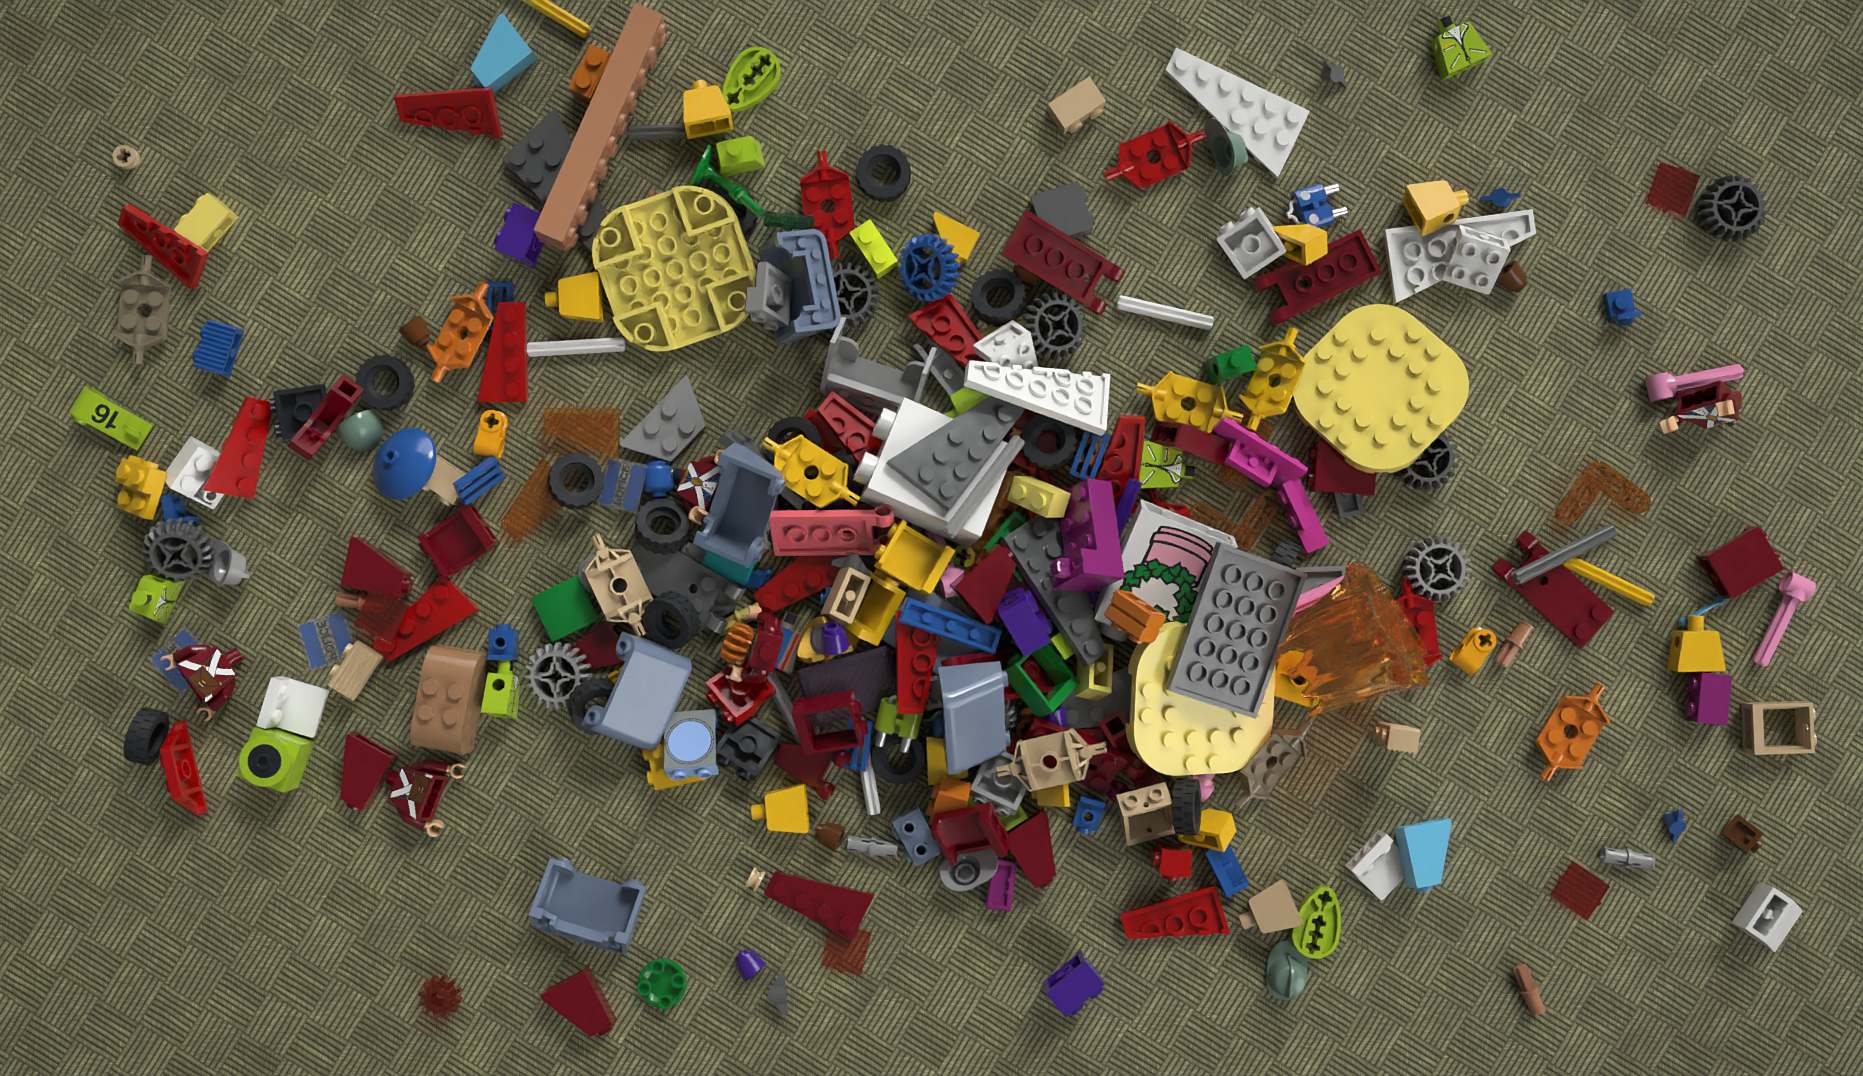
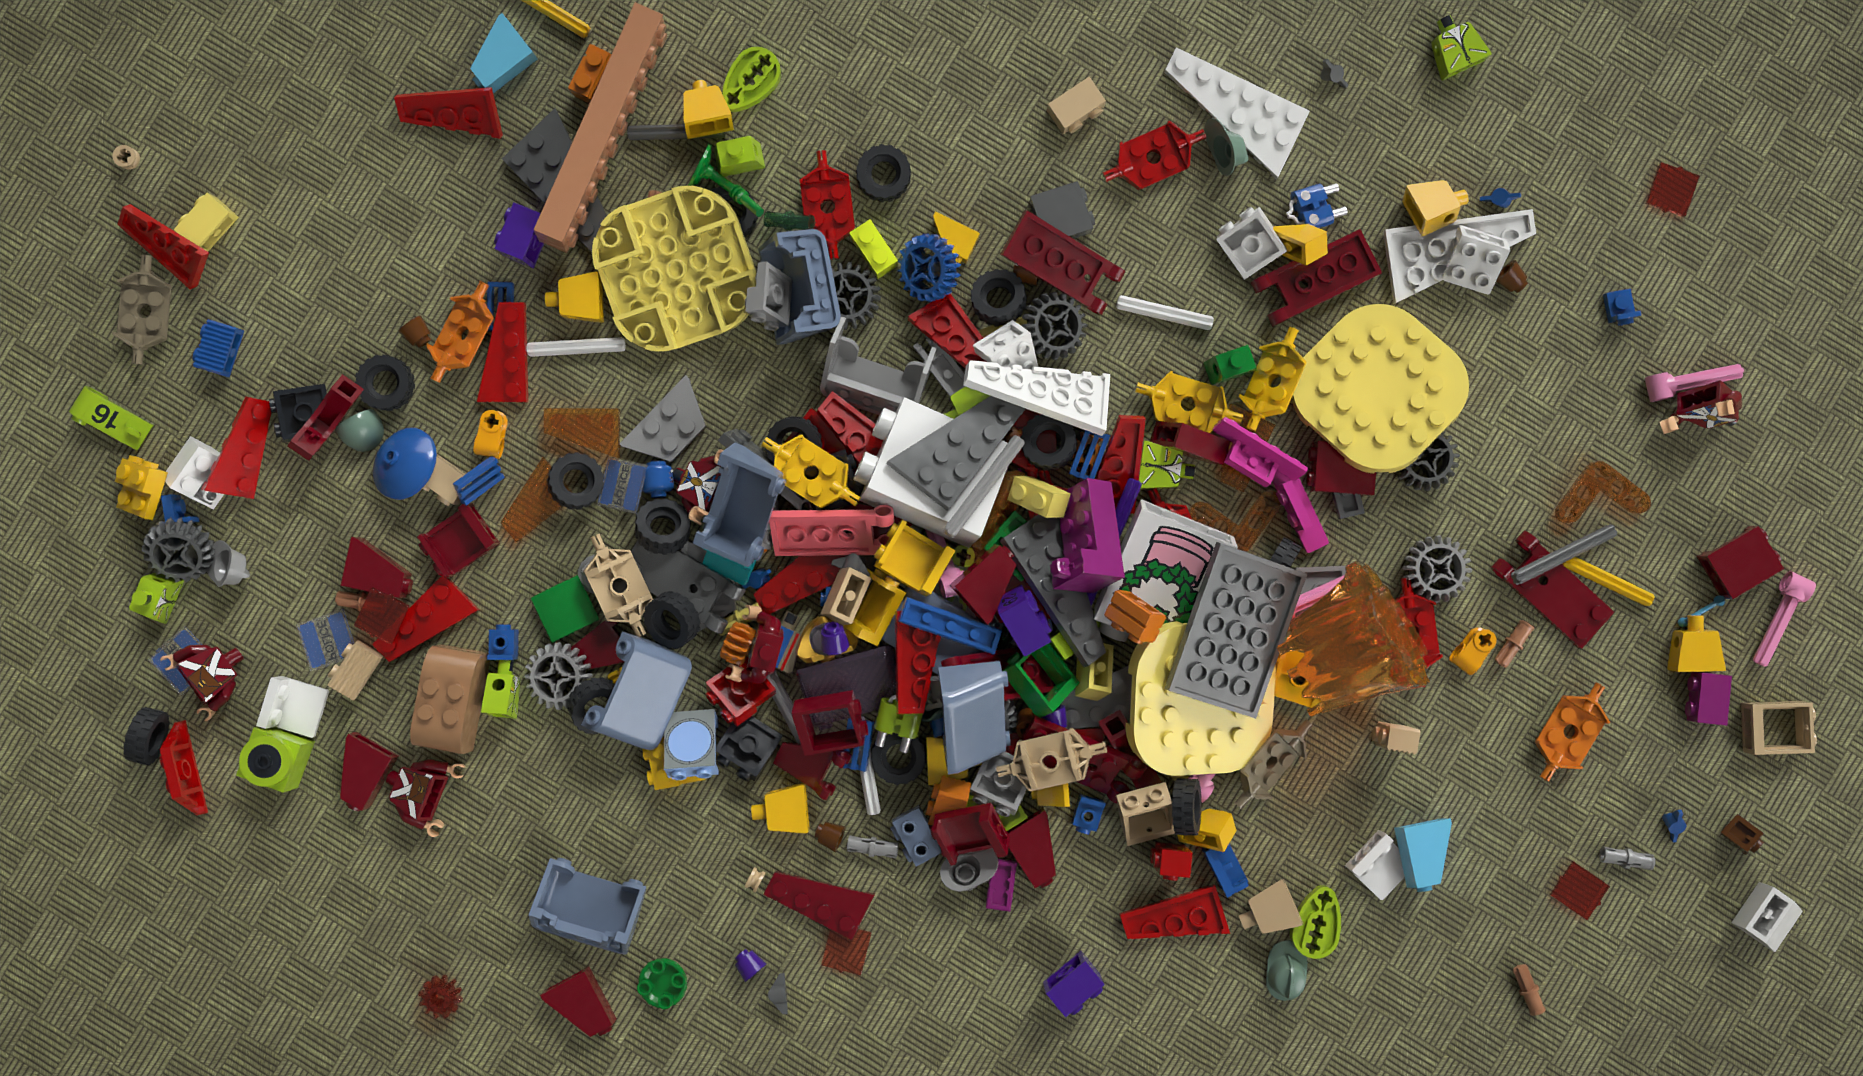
dark grey gear [1697,175,1768,242] -> none

